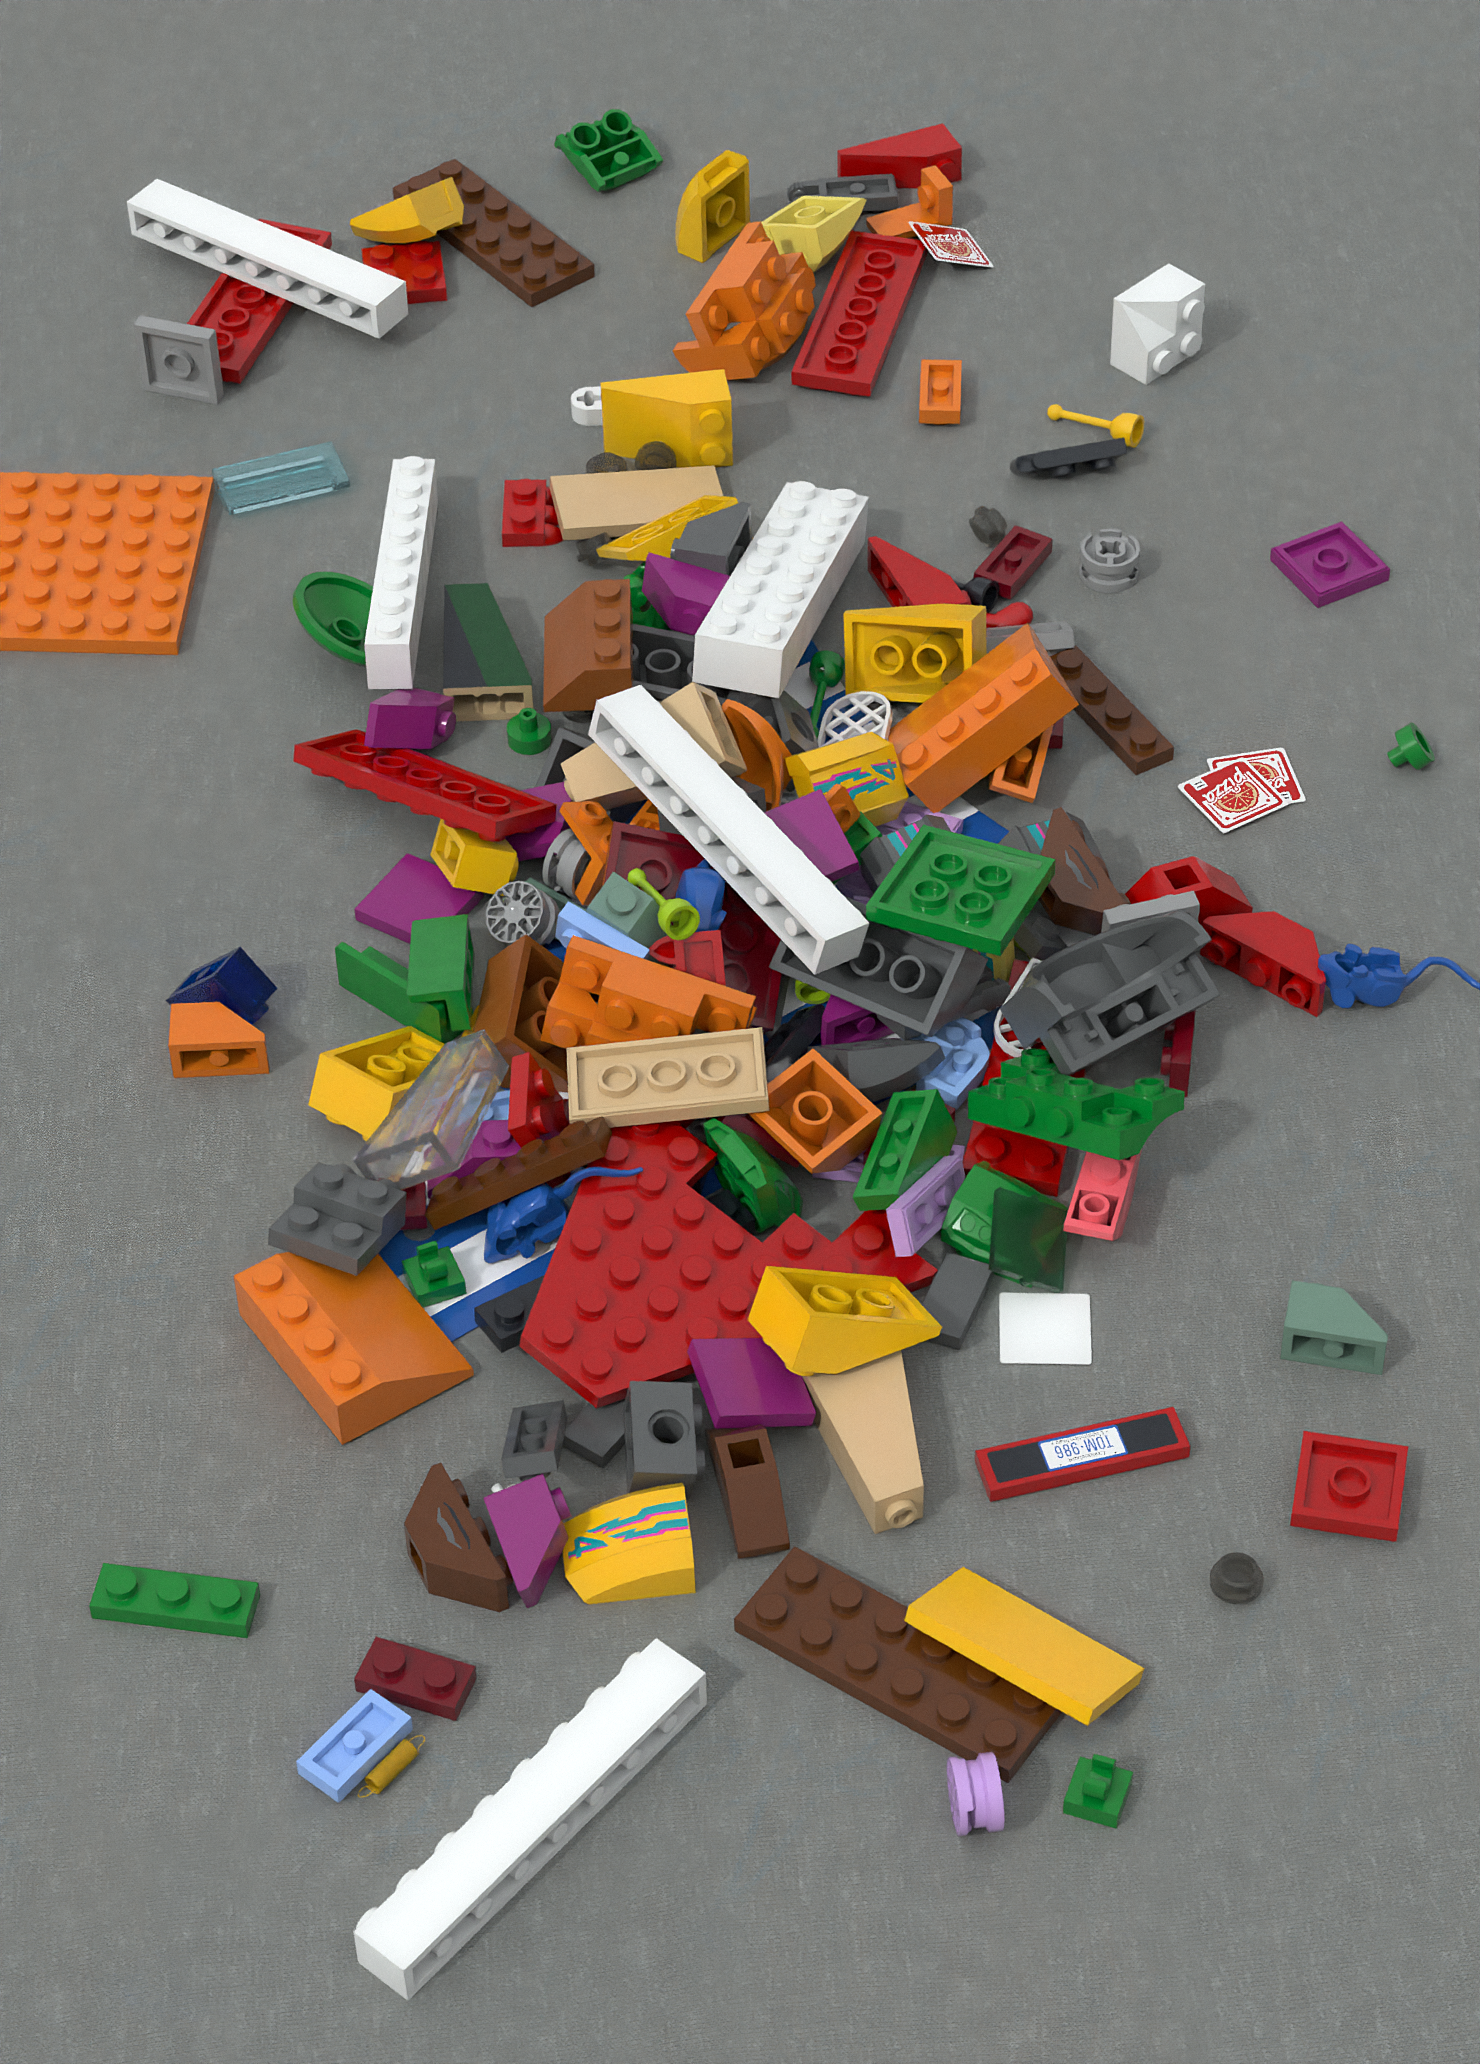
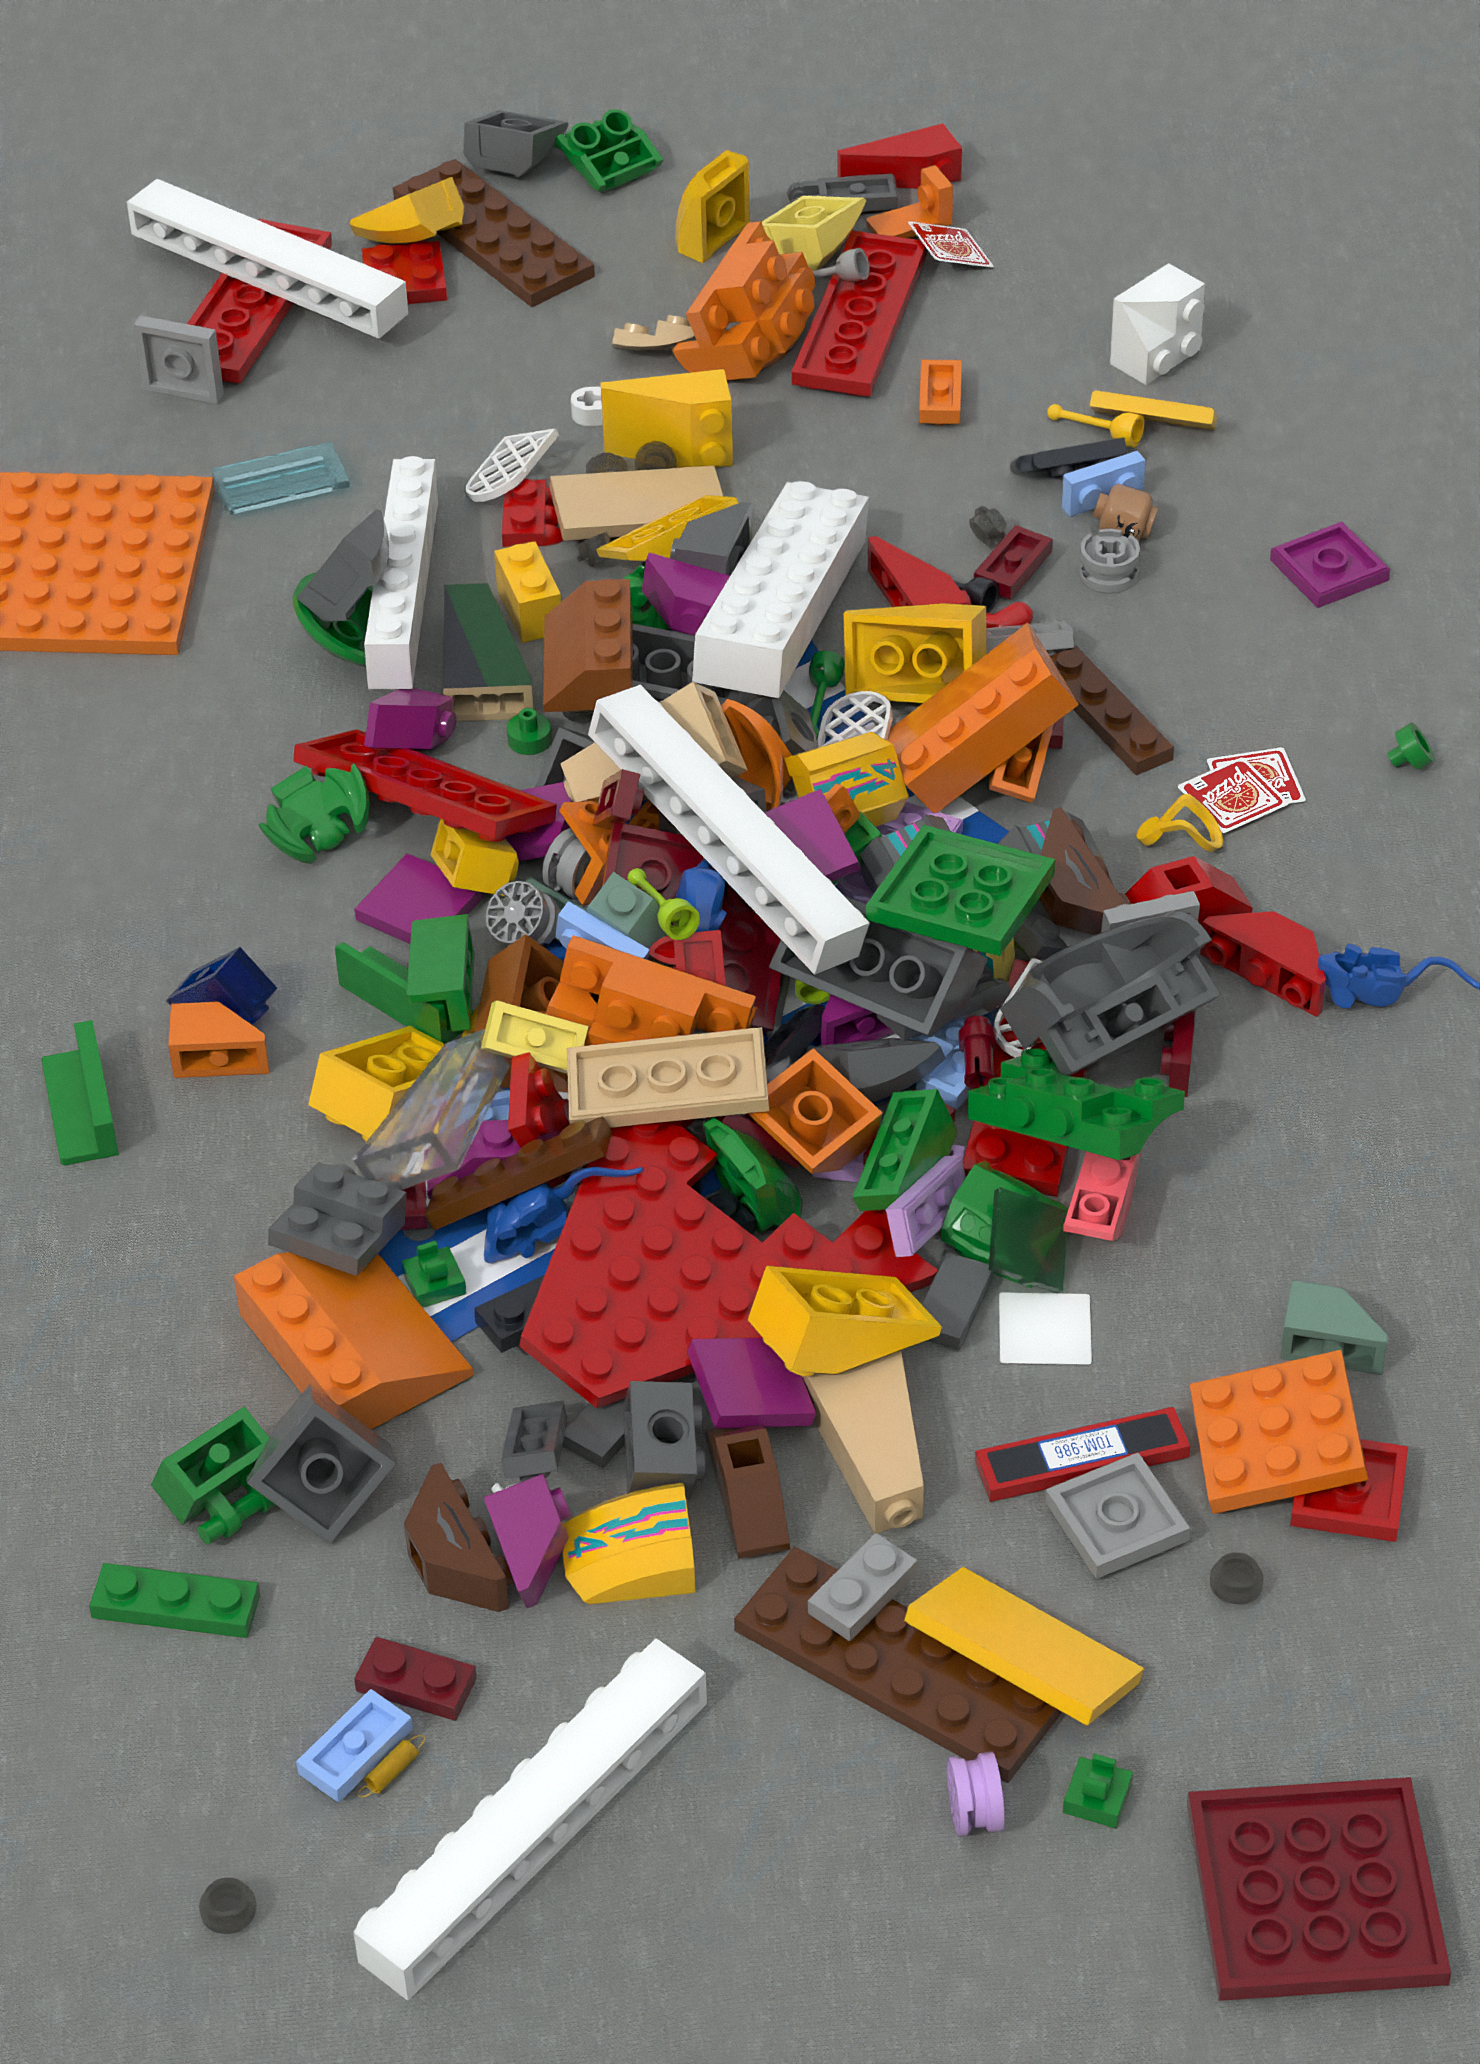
none -> green panel [41,1020,119,1165]
none -> green brick [151,1406,276,1545]
none -> clear smoke plate [199,1877,257,1934]
none -> dark grey slope [247,1384,396,1544]
none -> green animal [258,764,370,864]
none -> dark grey slope [297,509,389,621]
none -> dark grey slope [463,110,569,178]
none -> white window [466,428,559,502]
none -> light yellow plate [480,1000,588,1073]
none -> yellow brick [494,541,561,643]
none -> dark red plate [593,769,644,830]
none -> tan slope [612,315,696,351]
none -> light grey plate [808,1533,918,1641]
none -> light grey hinge [813,248,869,282]
none -> dark red animal [958,1016,997,1089]
none -> light grey plate [1045,1453,1190,1579]
none -> light blue plate [1062,451,1146,517]
none -> yellow tile [1090,390,1218,430]
none -> medium nougat head [1092,483,1158,542]
none -> yellow piece [1136,794,1223,852]
none -> dark red plate [1187,1777,1451,2001]
none -> orange plate [1190,1350,1369,1514]

